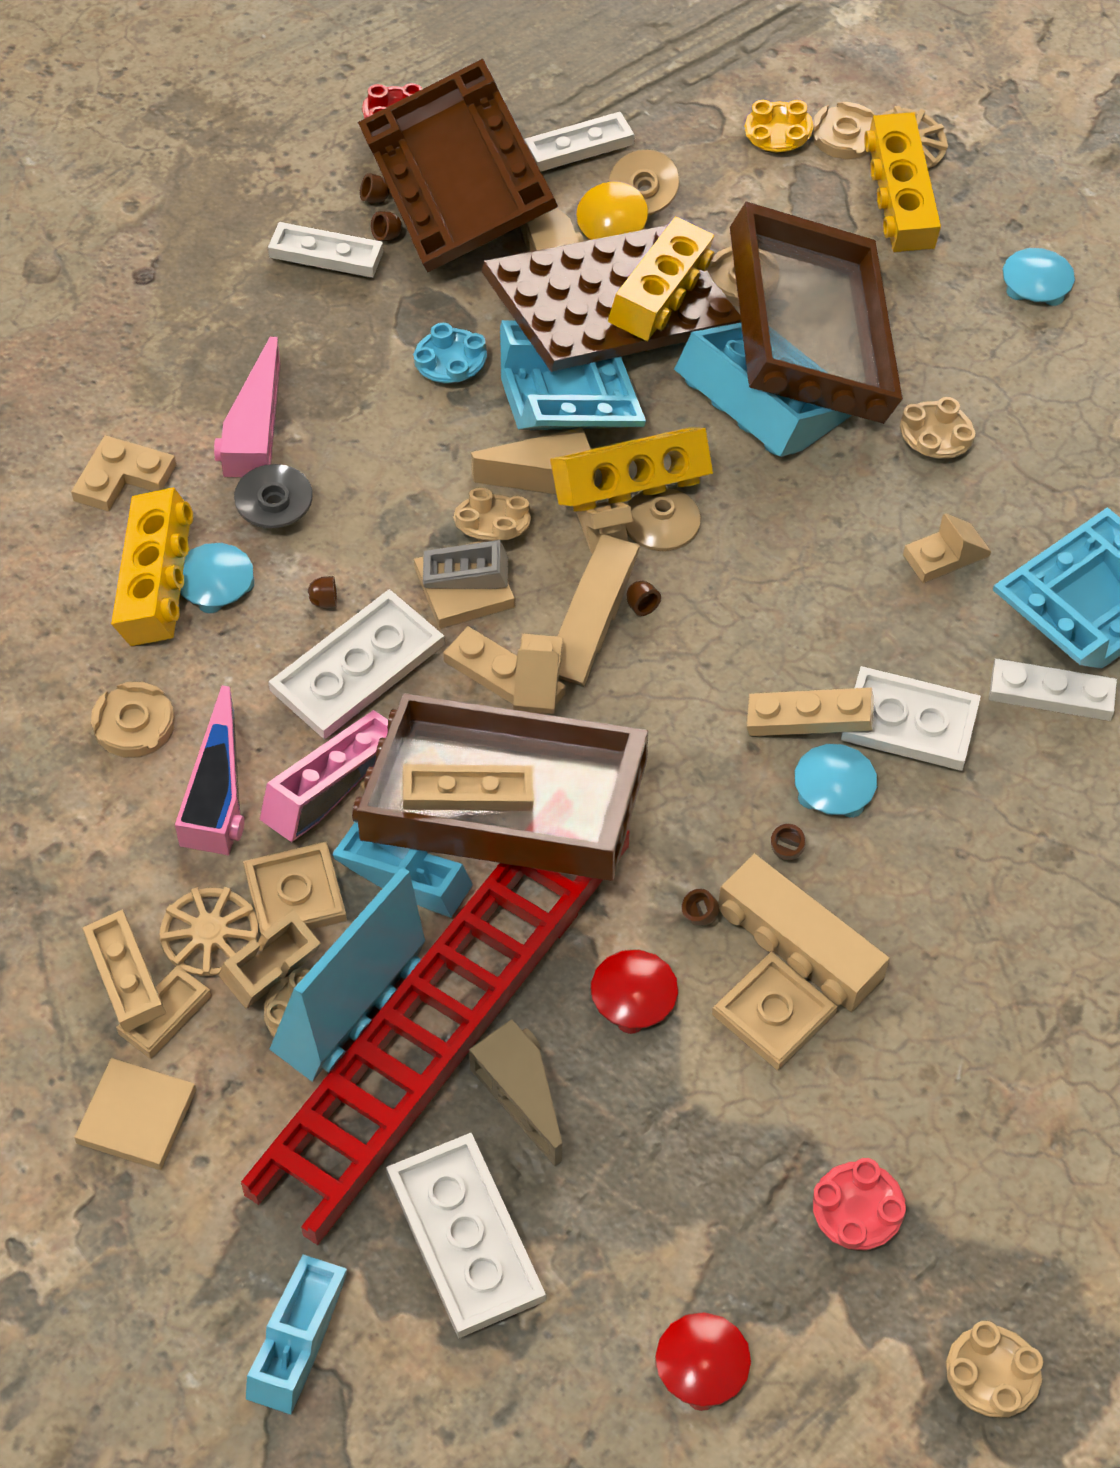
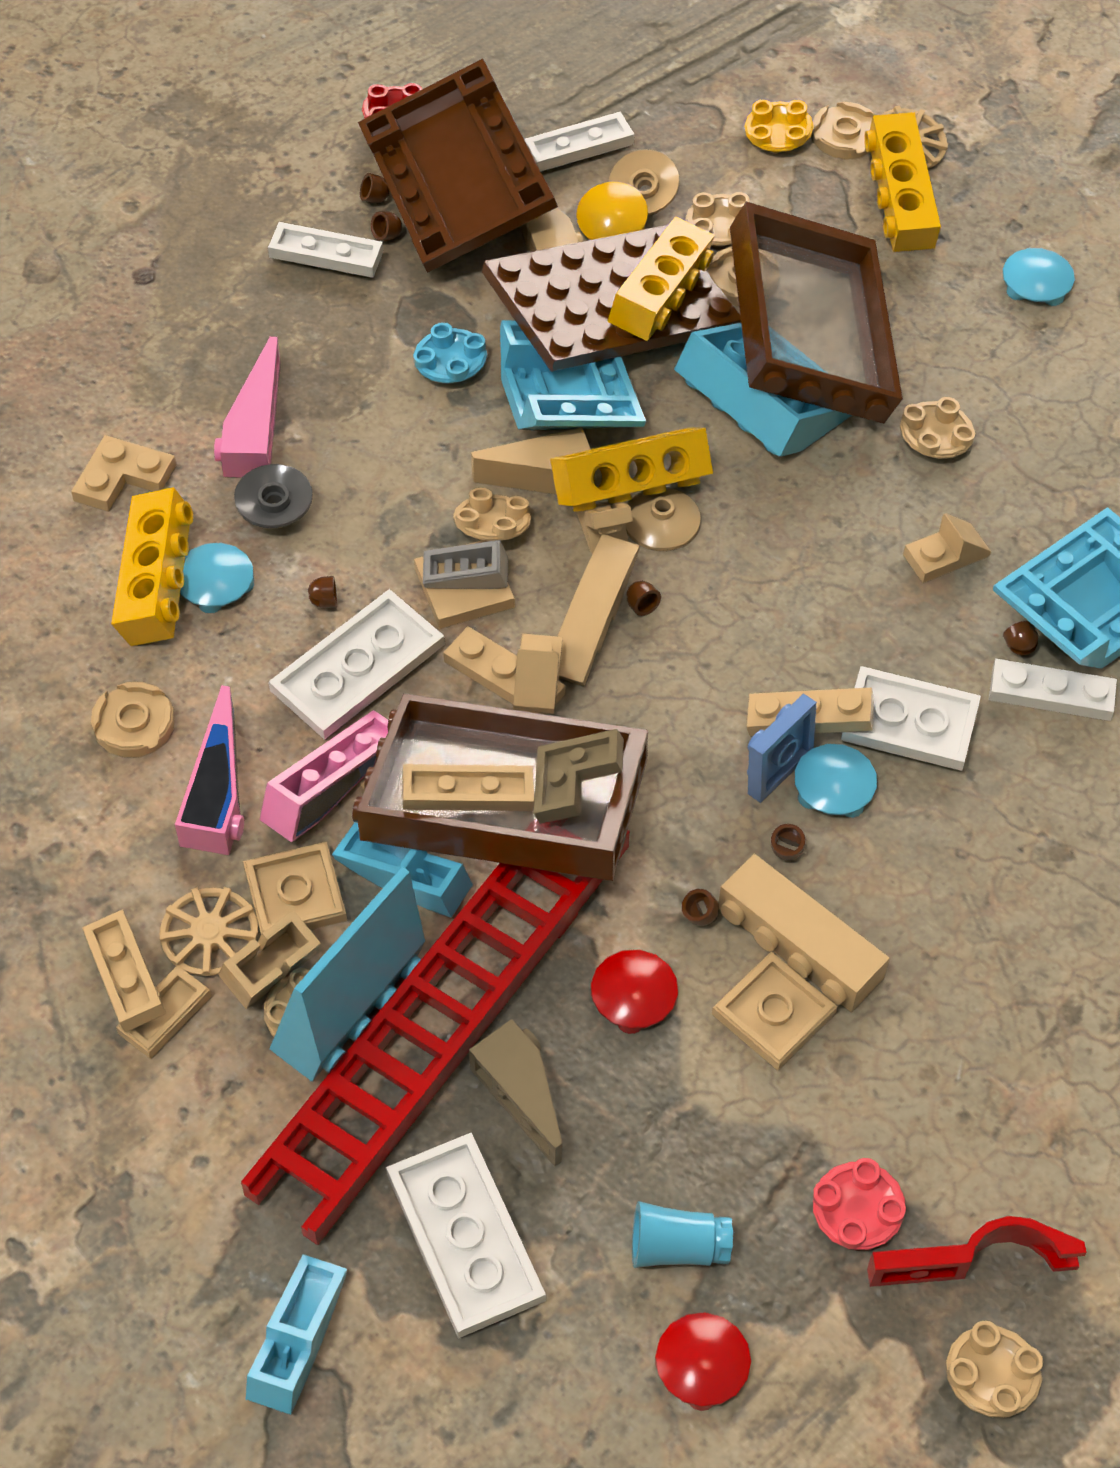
tan tile [74,1058,196,1170] -> none
none -> dark tan plate [533,729,624,824]
none -> medium azure plant [632,1201,733,1268]
none -> tan dish [685,192,750,246]
none -> medium blue plate [747,693,817,803]
none -> red piece [867,1216,1087,1287]
none -> reddish brown hinge [1003,621,1039,656]

